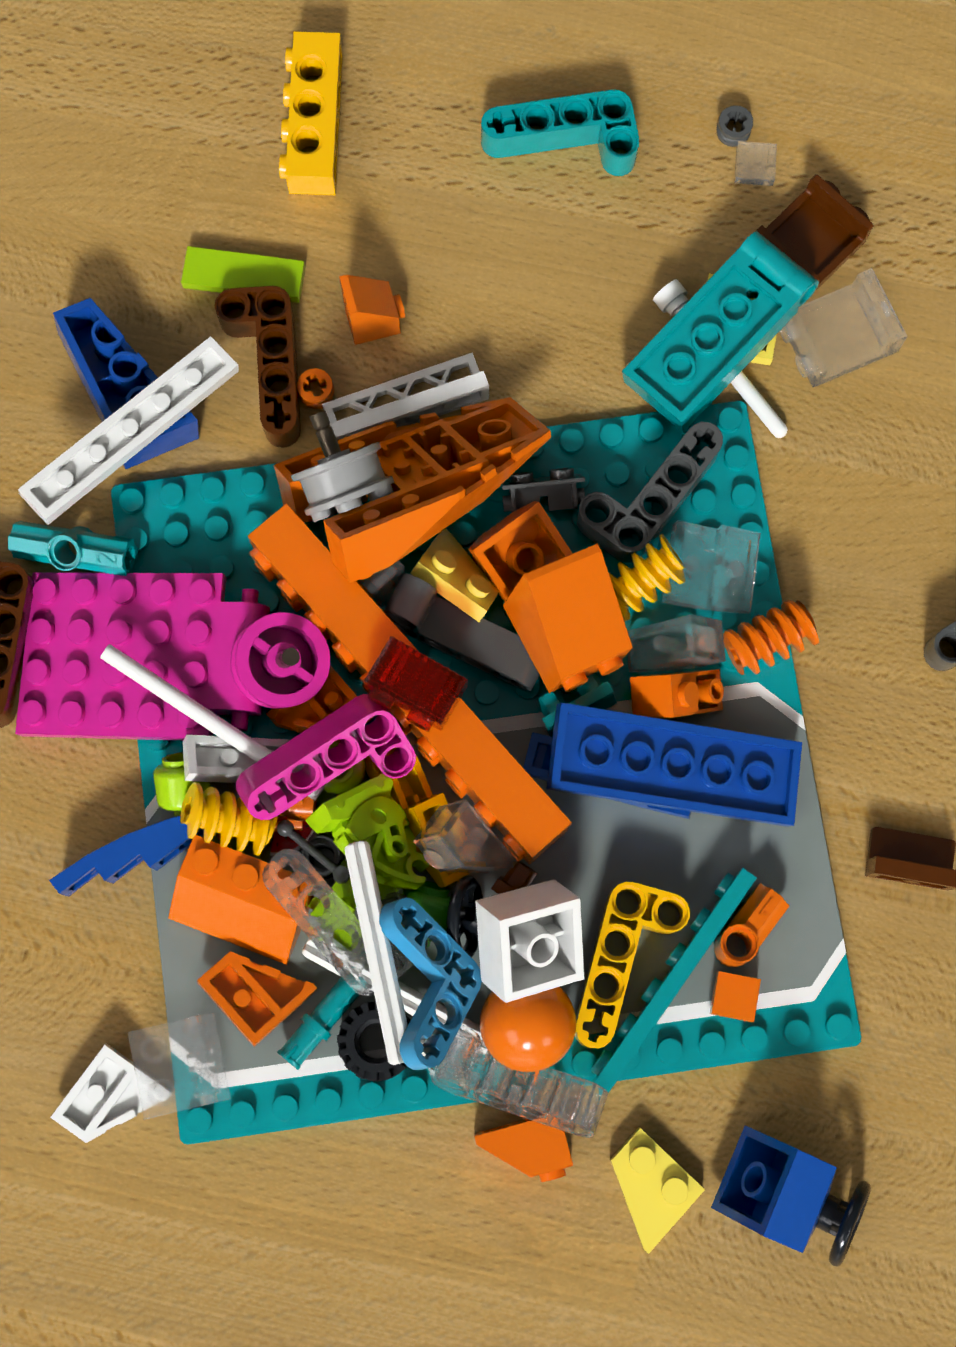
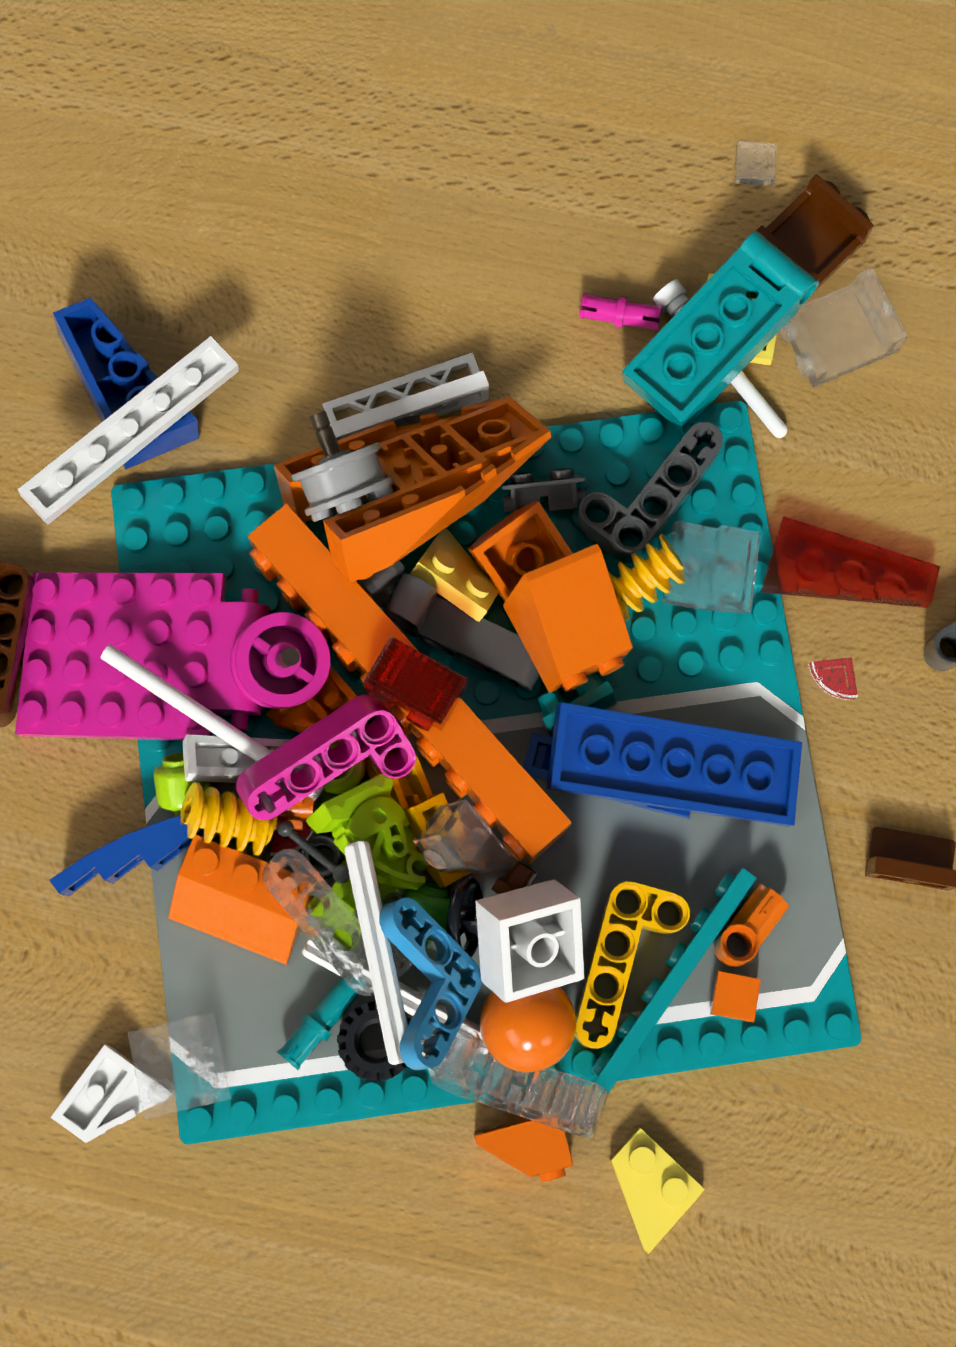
teal piece [8,521,138,576] -> none
lime tile [181,246,306,303] -> none
orange wing [197,951,317,1047] -> none
reddish brown beam [214,286,301,448] -> none
yellow brick [279,31,343,195] -> none
orange bush [297,368,334,409] -> none
orange slope [339,275,406,345] -> none
teal beam [481,90,639,176] -> none
clear slope [627,615,726,672] -> none
orange slope [630,669,724,718] -> none
blue piece [711,1125,871,1266] -> none
dark grey bush [716,106,753,147] -> none
orange piece [723,600,819,675] -> none
none -> dark pink pin [579,293,662,331]
none -> clear red wing [760,516,940,608]
none -> clear tile [808,657,858,700]

